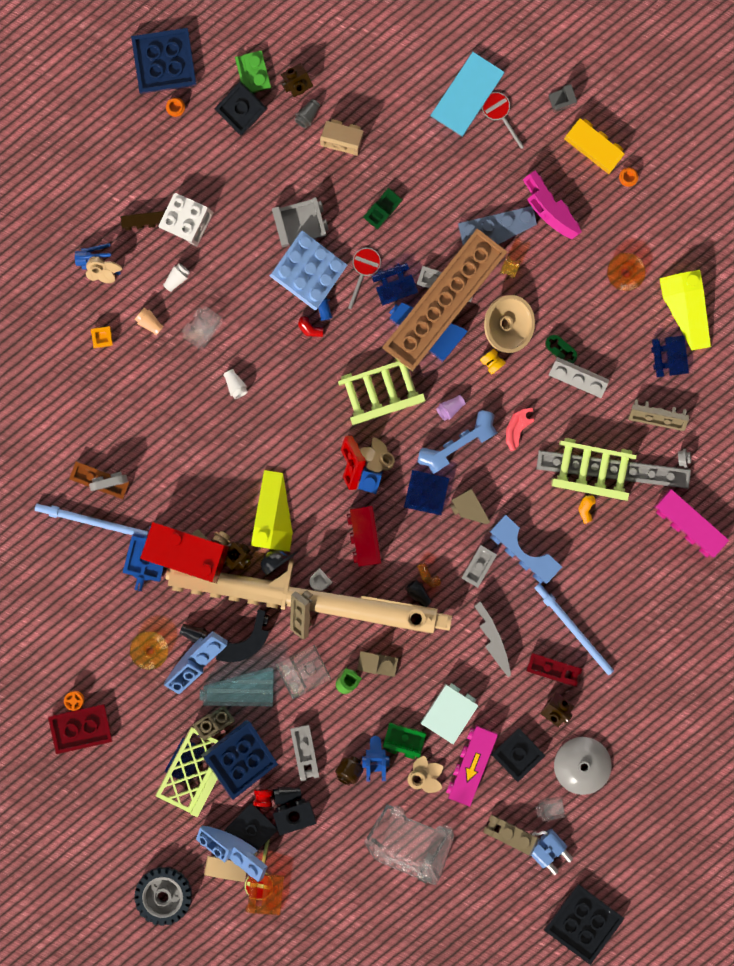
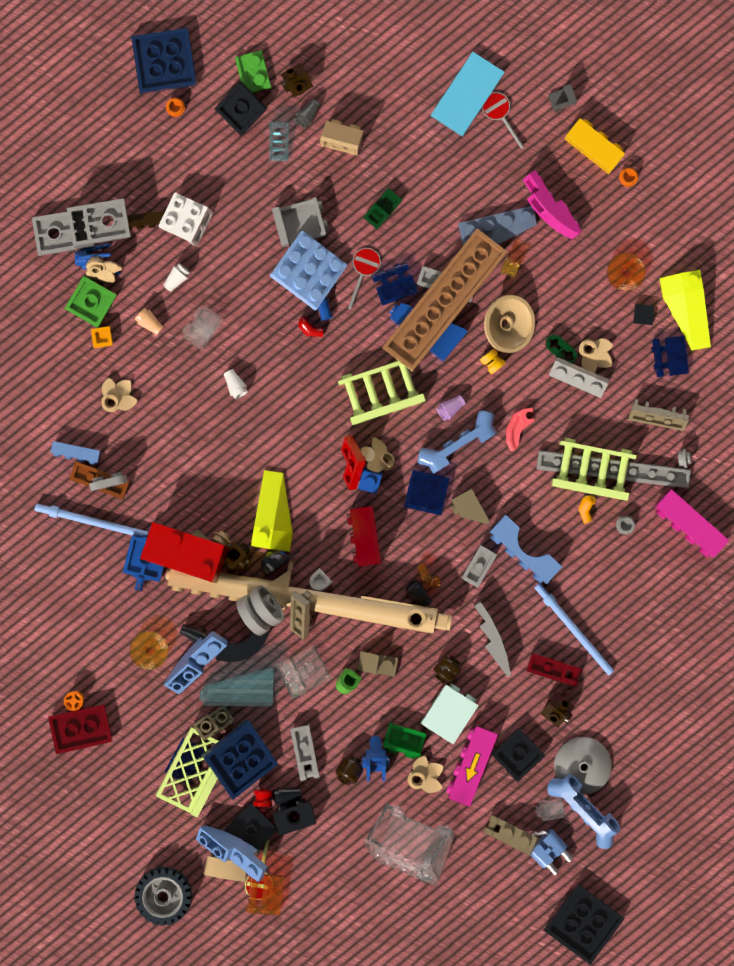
none -> light grey bracket [32,198,131,256]
none -> medium blue piece [51,441,101,464]
none -> bright green plate [64,276,117,328]
none -> tan plate [101,378,137,412]
none -> light grey wheel [236,585,284,636]
none -> clear light blue slope [269,121,289,161]
none -> dark brown piece [433,655,462,683]
none -> medium blue plate [547,774,620,849]
none -> tan plate [579,338,613,373]
none -> light grey plate [616,516,635,535]
none -> black tile [633,304,654,326]

